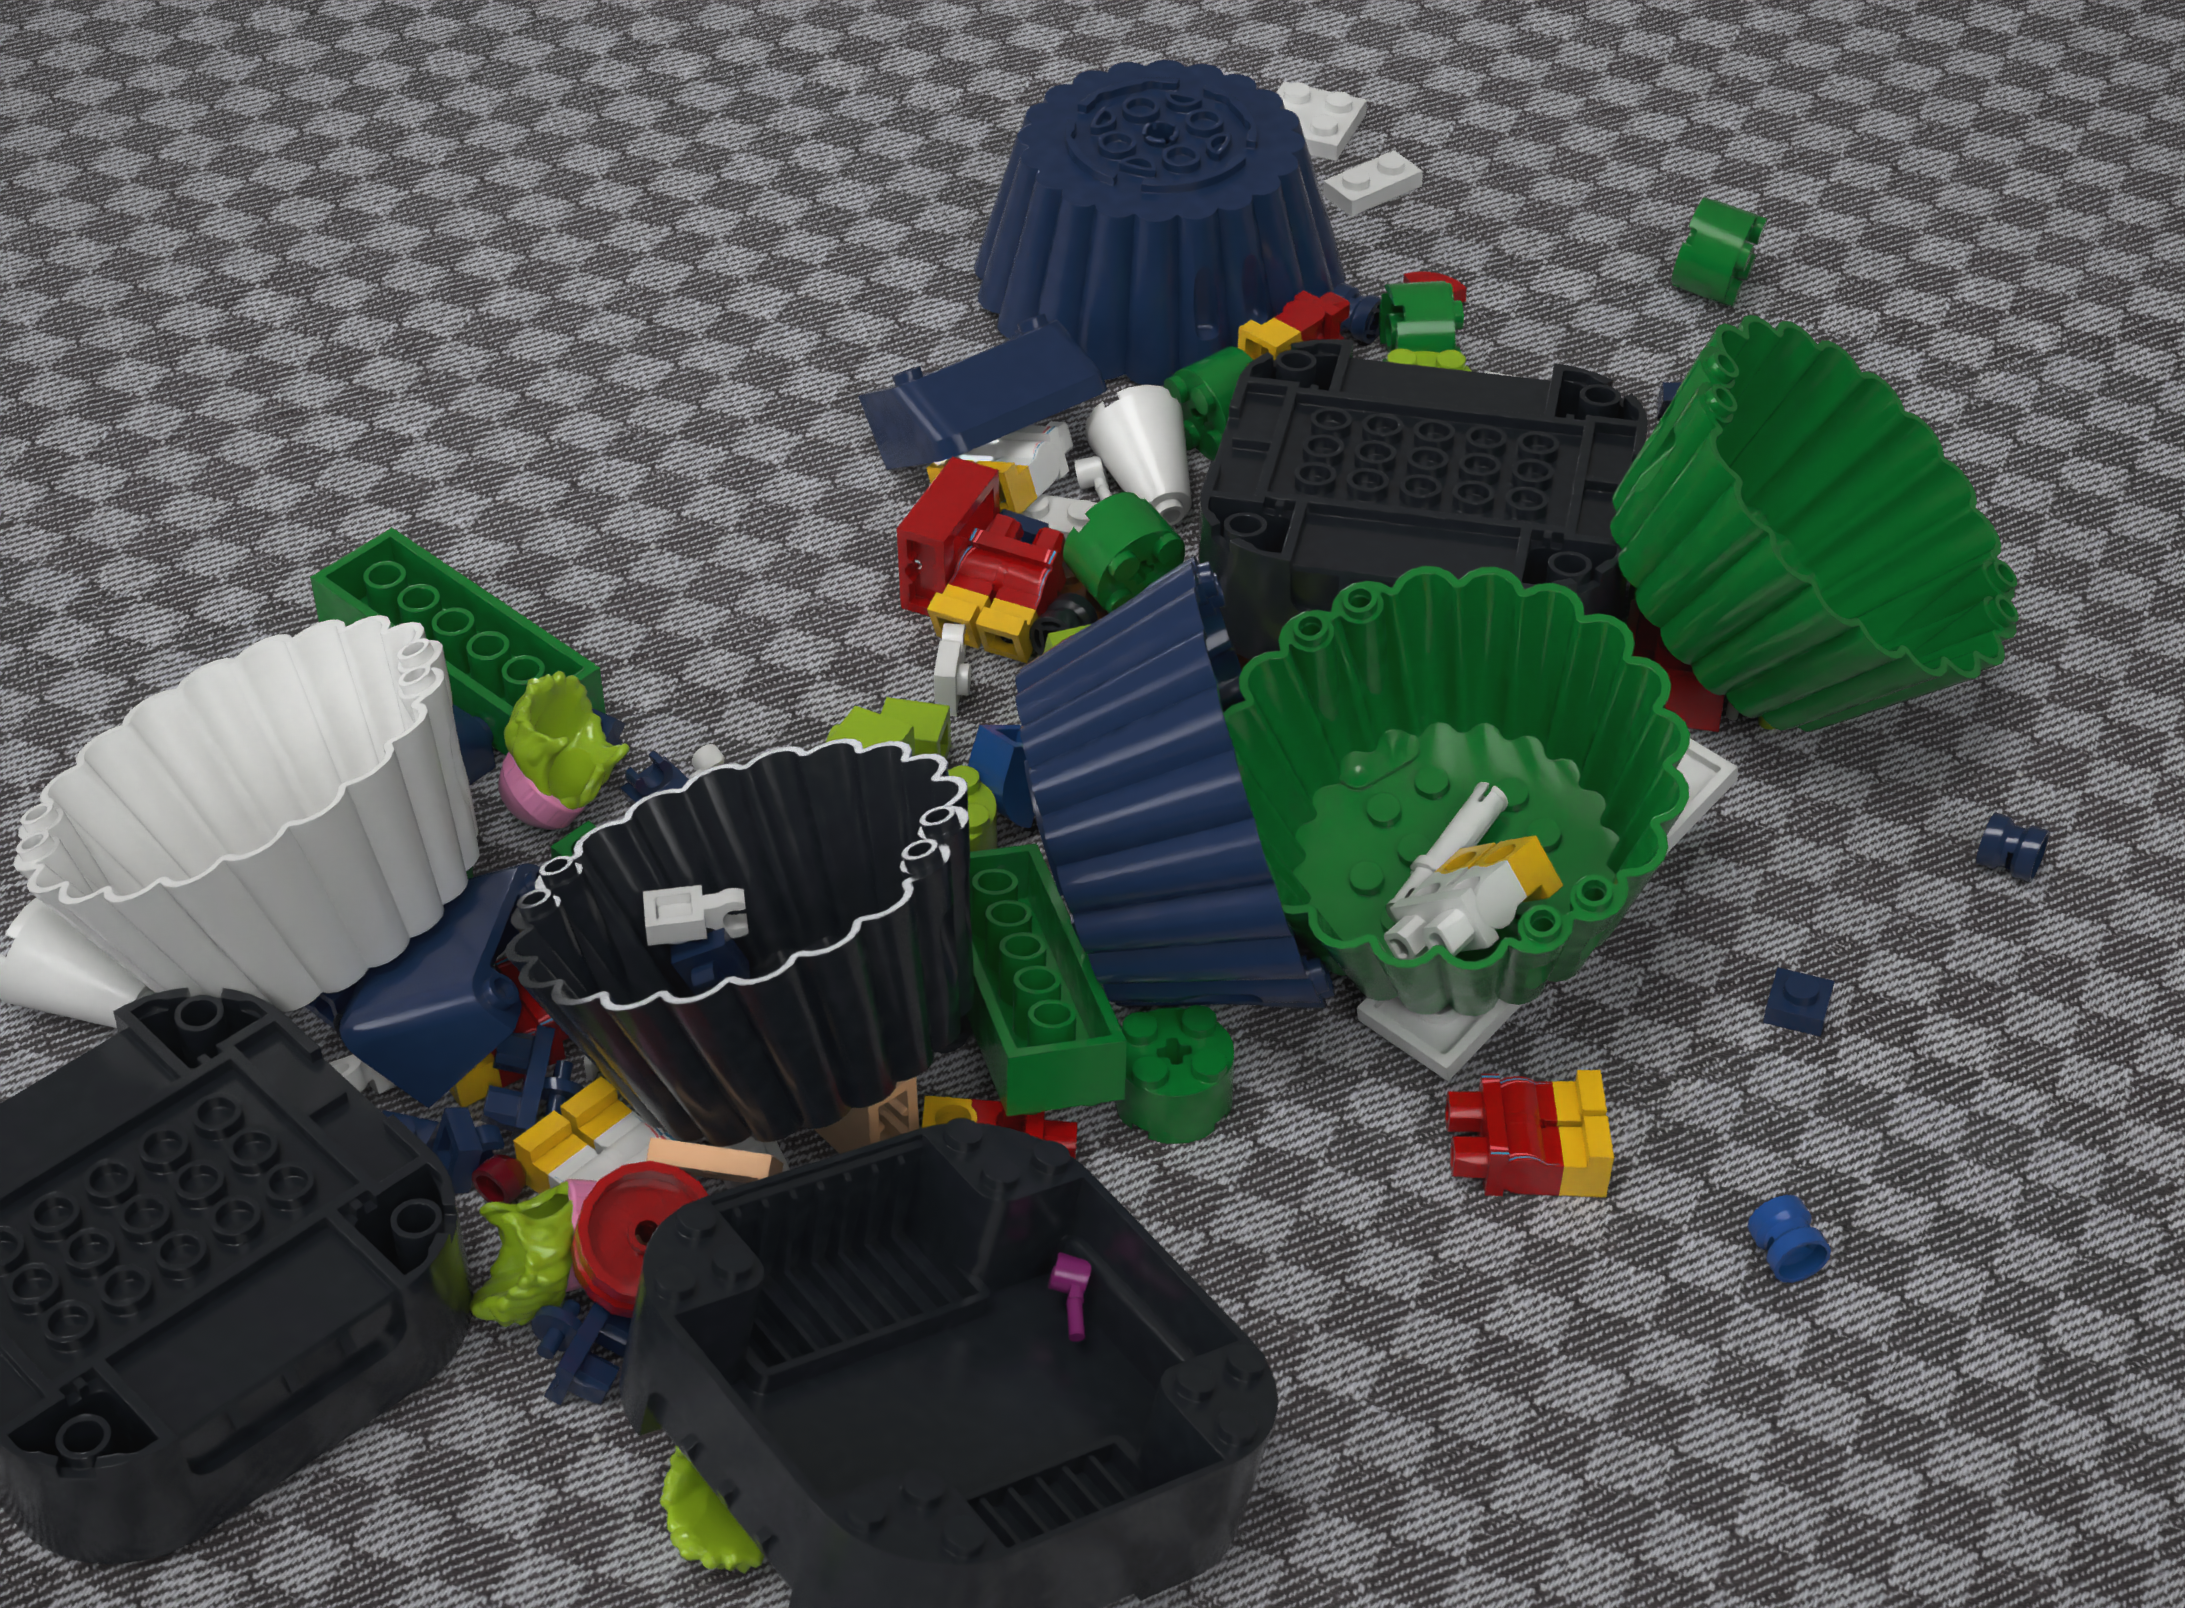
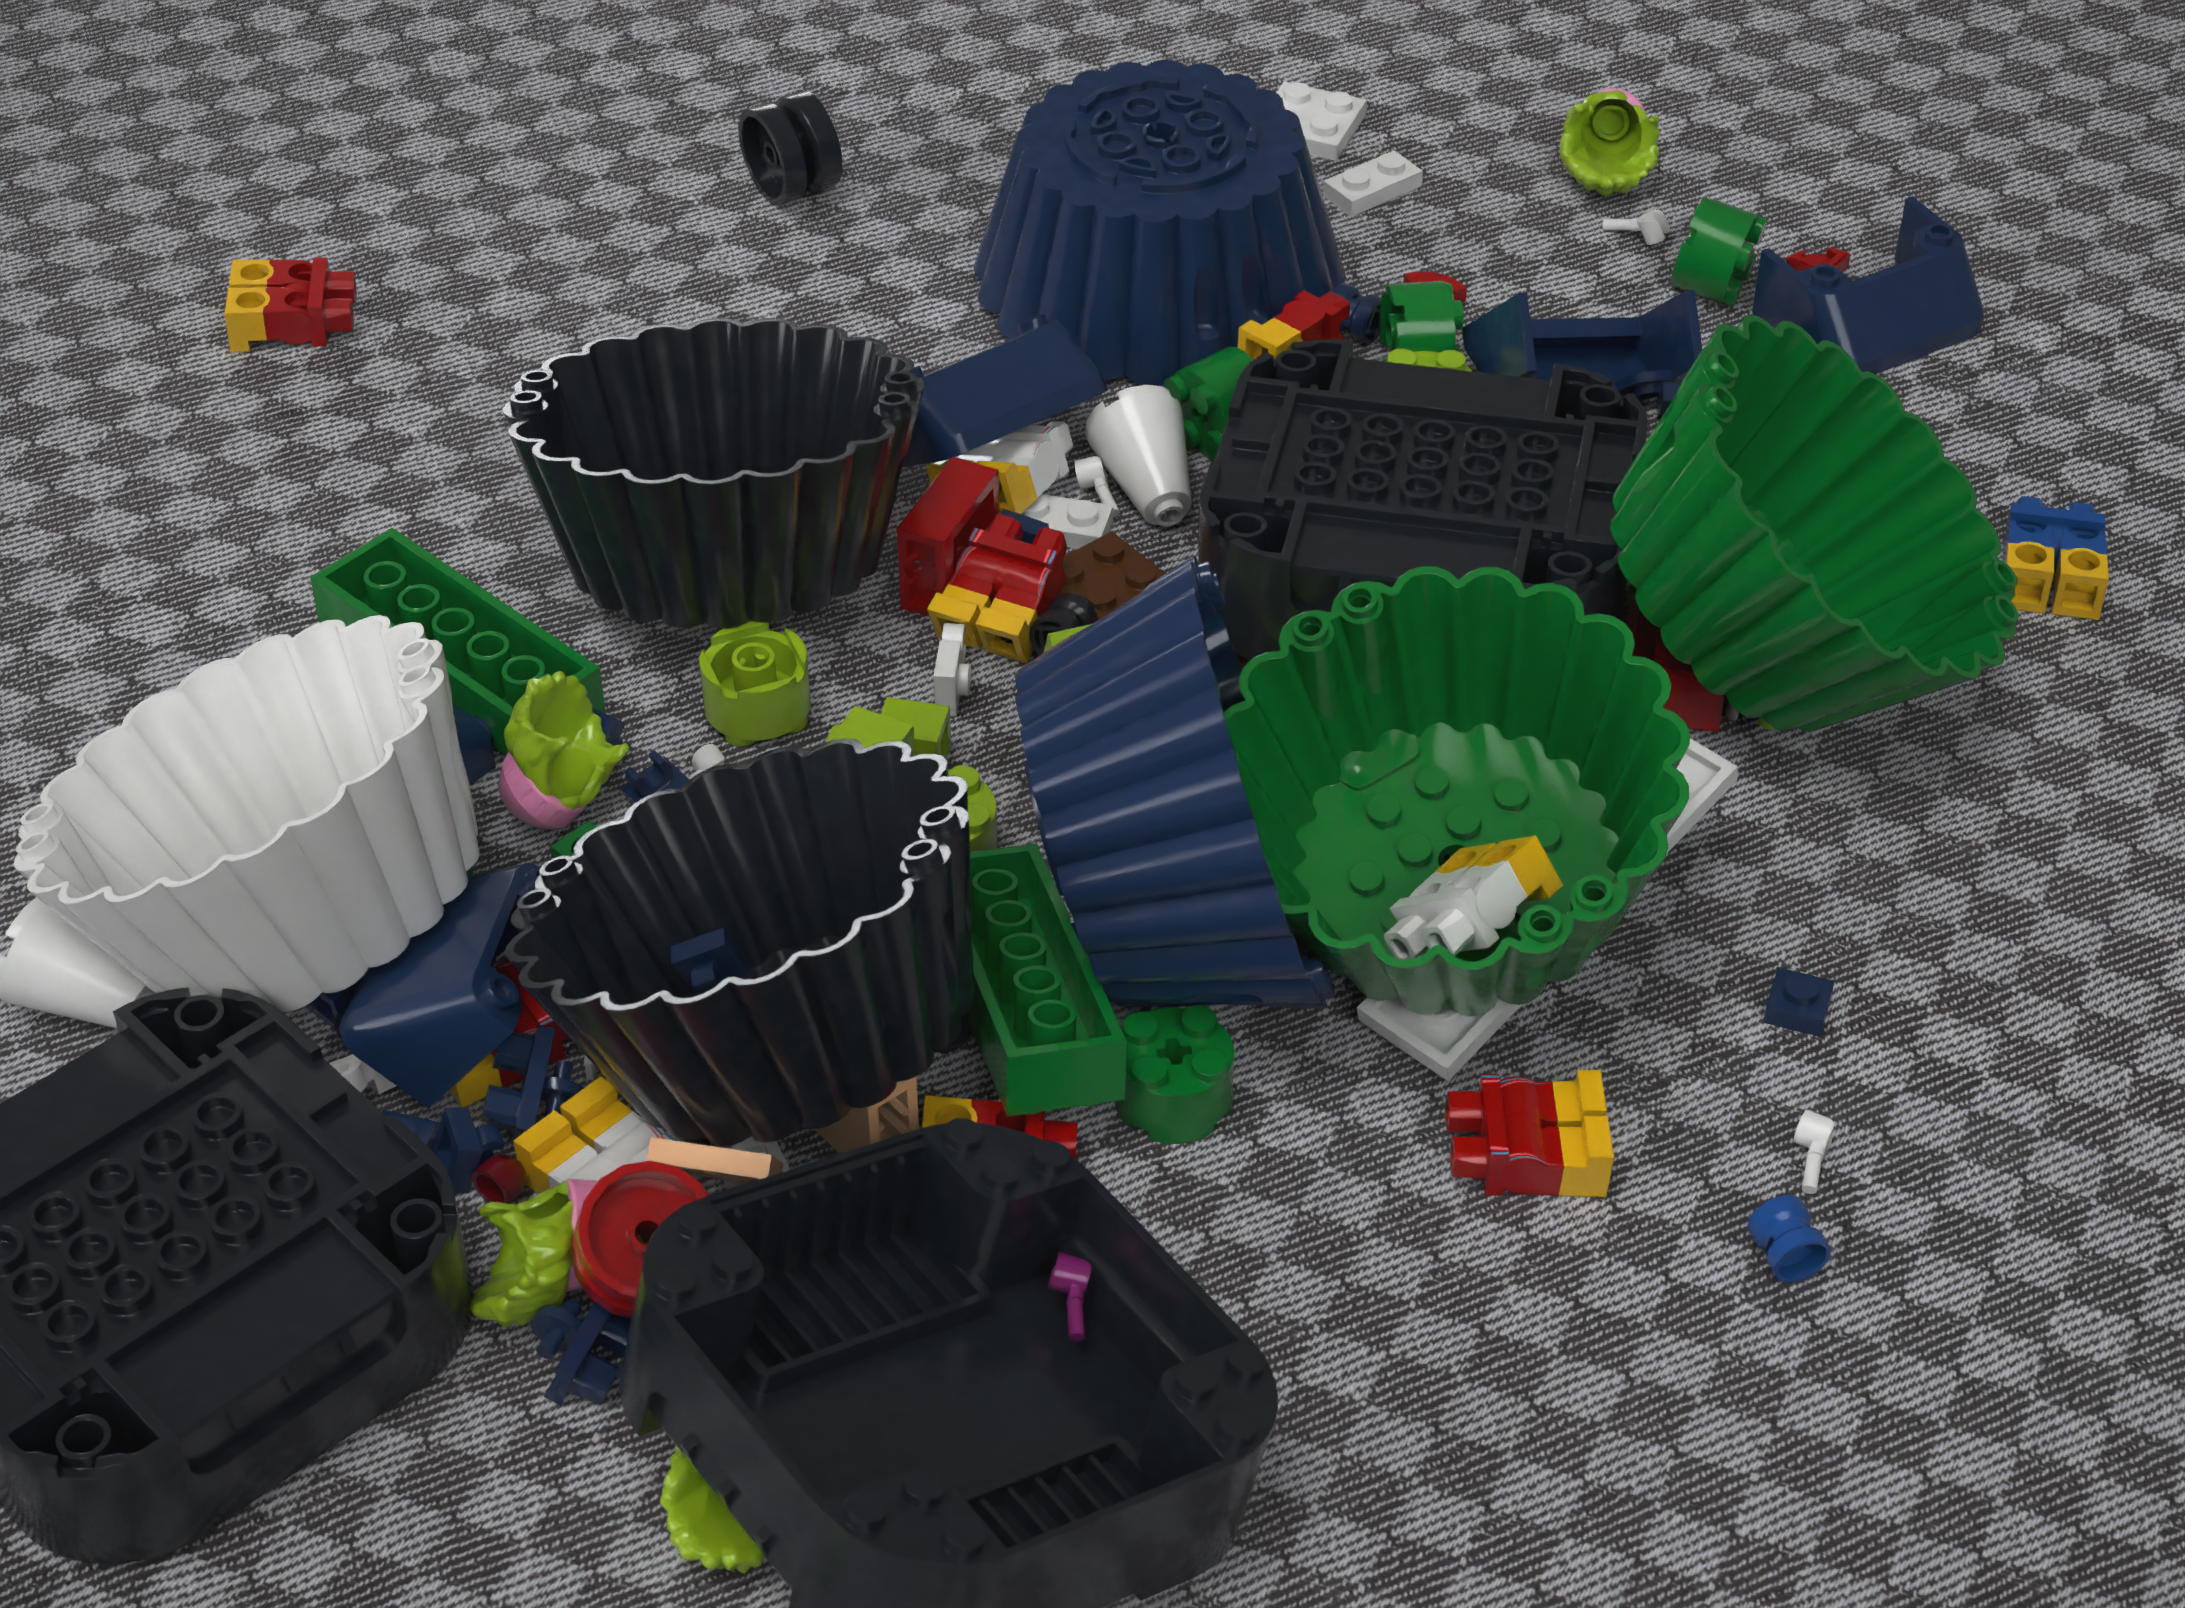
white plate [643,885,749,946] -> none
blue brick [968,725,1035,828] -> none
green brick [1063,492,1185,613] -> none
white pin [1386,782,1508,923] -> none
dark blue wheel [1976,812,2050,883] -> none
none -> red hips [224,257,357,352]
none -> black container [502,318,925,628]
none -> lime brick [699,621,811,747]
none -> black wheel [738,90,843,206]
none -> dark blue windscreen [1462,290,1702,399]
none -> lime hair [1559,88,1660,196]
none -> white hand [1603,210,1671,245]
none -> dark blue windscreen [1752,196,1984,374]
none -> red tile [1786,248,1851,272]
none -> white hand [1794,1110,1834,1194]
none -> hips [2002,496,2109,620]

